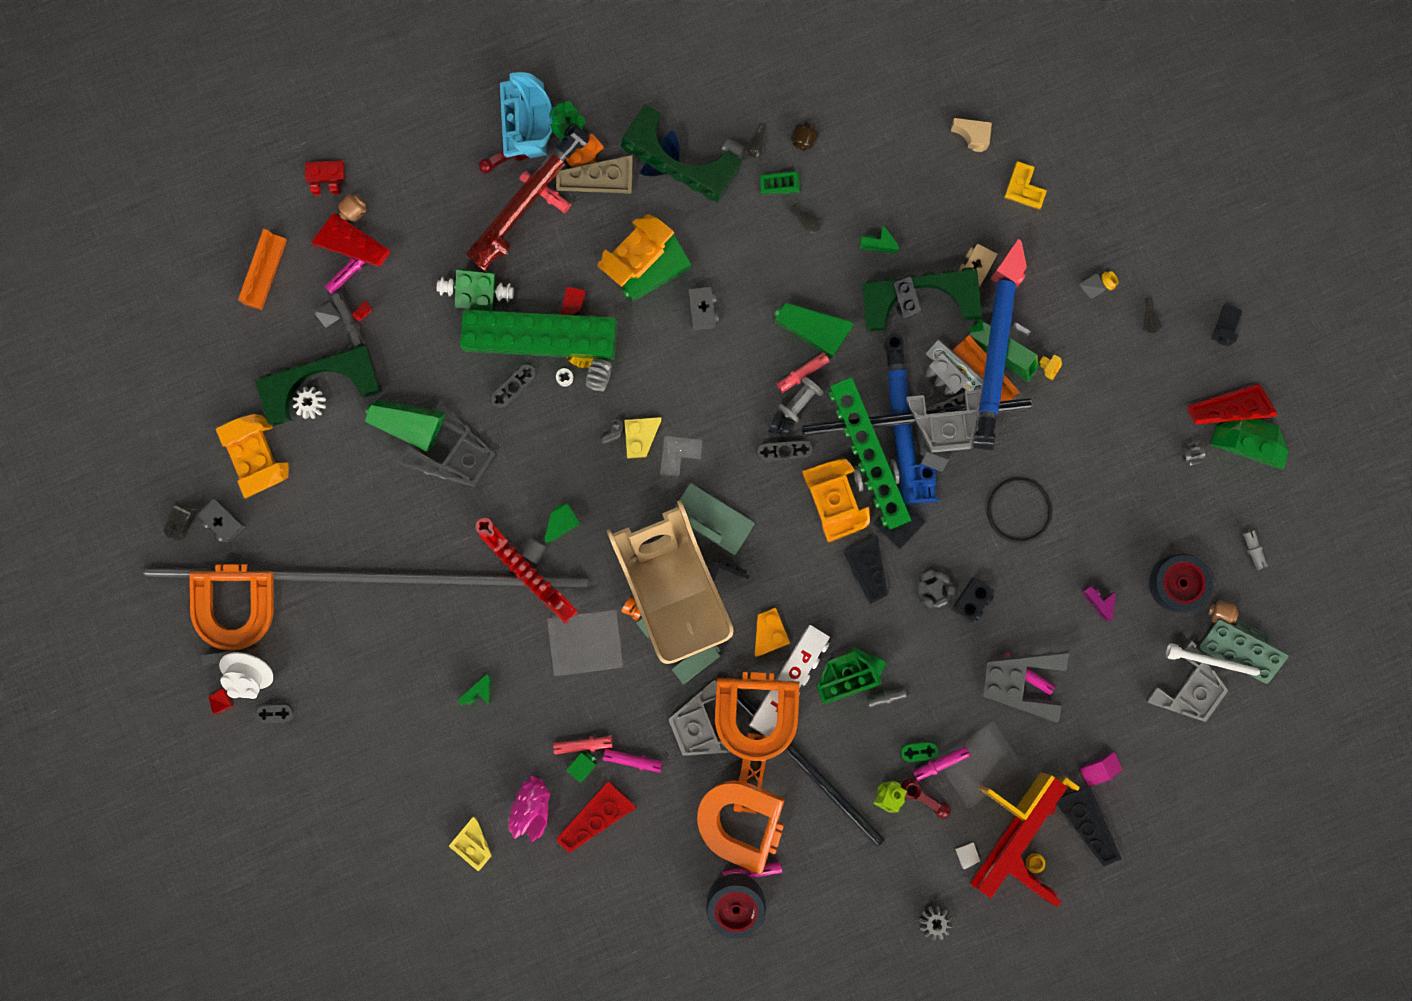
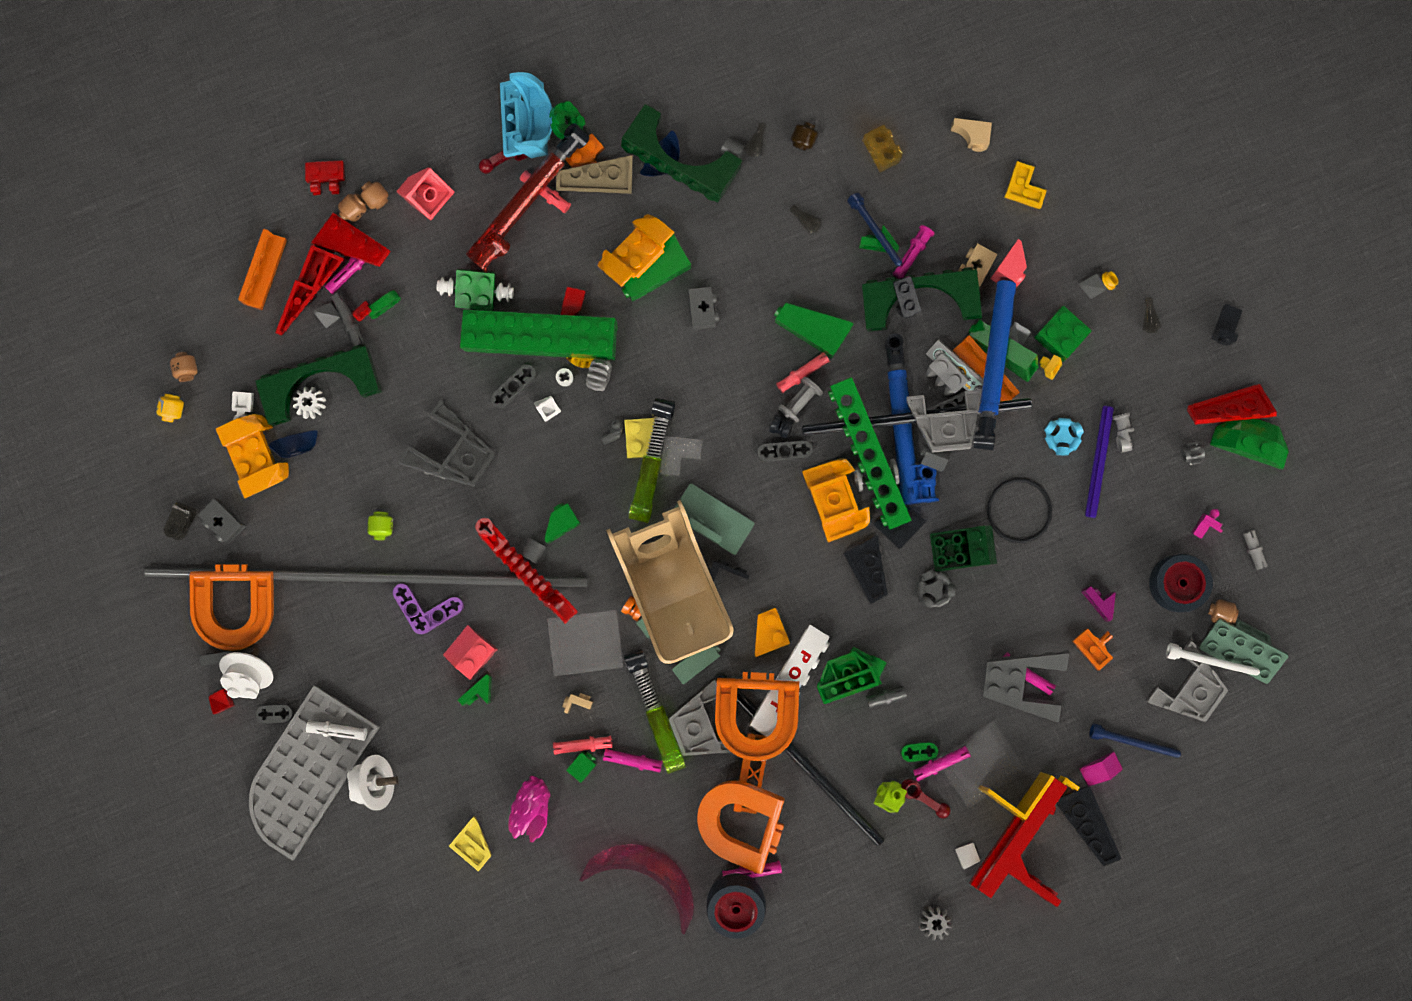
green slope [365,400,446,452] -> none
red wing [555,781,637,853] -> none
green slope [760,171,801,194] -> none
black brick [951,577,995,623] -> none
yellow plate [1025,853,1045,873] -> none
none -> yellow head [156,393,184,422]
none -> medium nougat head [170,352,198,382]
none -> white plate [232,392,254,420]
none -> light grey plate [249,685,380,861]
none -> dark blue piece [268,430,318,458]
none -> red wedge [275,245,344,335]
none -> white pin [306,720,367,741]
none -> white piece [347,755,399,810]
none -> medium nougat head [360,181,389,210]
none -> lime head [367,512,393,540]
none -> green beam [368,290,401,319]
none -> medium lavender beam [393,584,464,634]
none -> coral slope [396,167,455,220]
none -> coral slope [443,625,498,680]
none -> white slope [534,396,561,422]
none -> tan bracket [562,693,594,714]
none -> clear pink windscreen [579,844,694,935]
none -> piece [624,649,686,774]
none -> piece [629,398,675,523]
none -> dark blue piece [847,193,902,266]
none -> clear yellow brick [862,125,903,173]
none -> dark pink pin [892,225,935,279]
none -> dark green slope [930,526,997,572]
none -> green brick [1034,306,1092,362]
none -> medium azure piece [1044,418,1084,456]
none -> orange plate [1072,628,1113,671]
none -> dark purple axle [1085,406,1114,518]
none -> dark blue piece [1089,723,1181,758]
none -> light grey connector [1112,413,1134,453]
none -> dark pink piece [1191,509,1223,539]

